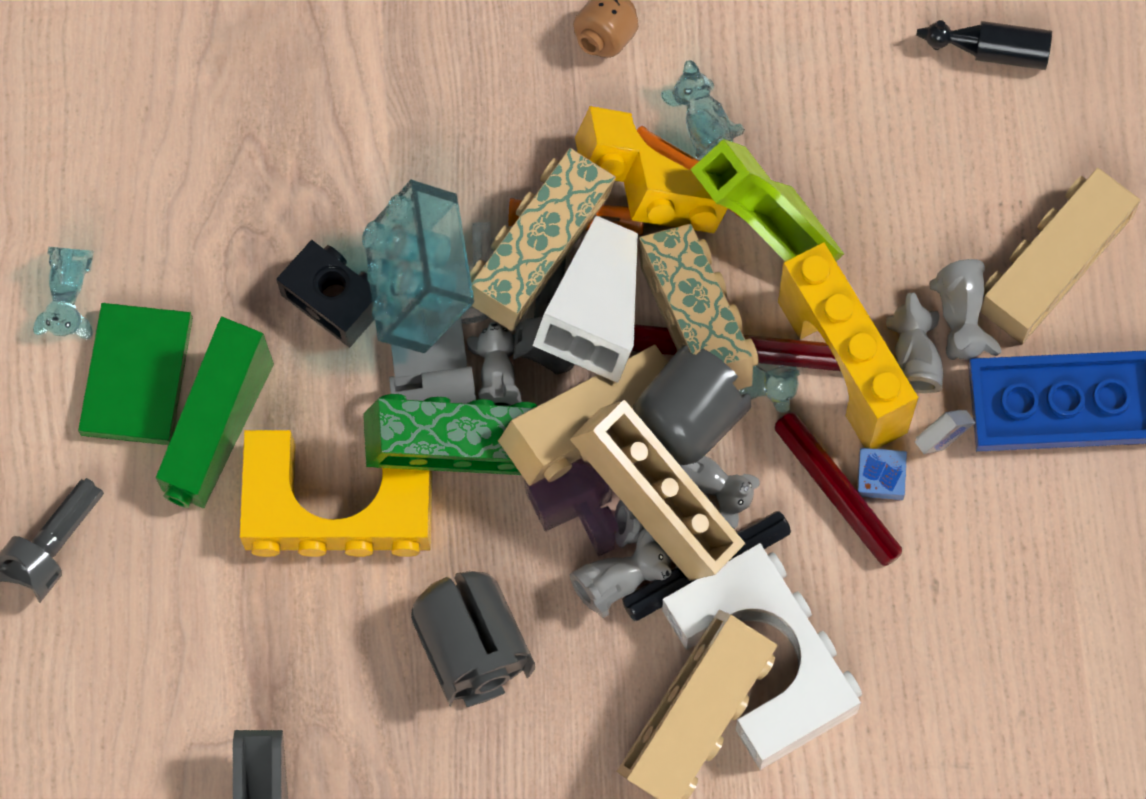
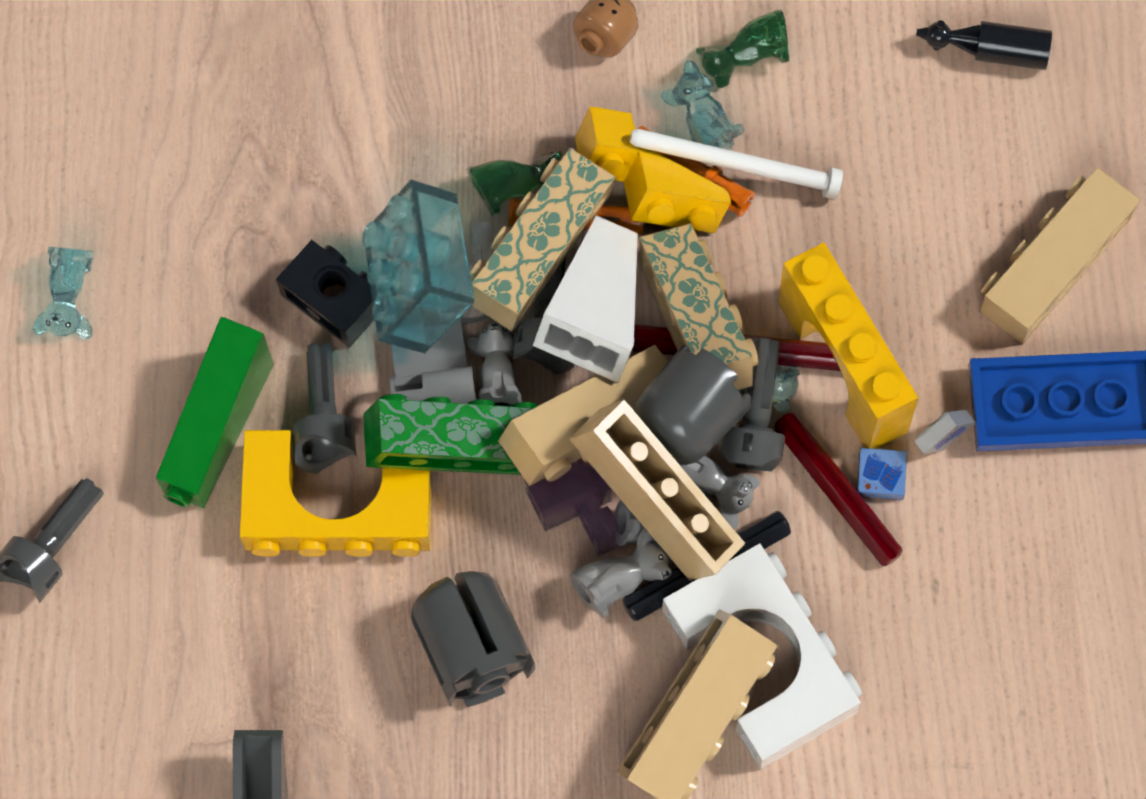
green tile [78,303,193,445] -> none
lime arch [690,139,844,262] -> none
light grey animal [886,293,943,393] -> none
light grey animal [929,259,1001,360] -> none
none -> dark grey piece [293,343,357,474]
none -> clear green animal [466,151,563,215]
none -> white bar [629,129,843,200]
none -> clear green animal [696,9,789,88]
none -> dark grey piece [721,338,785,471]

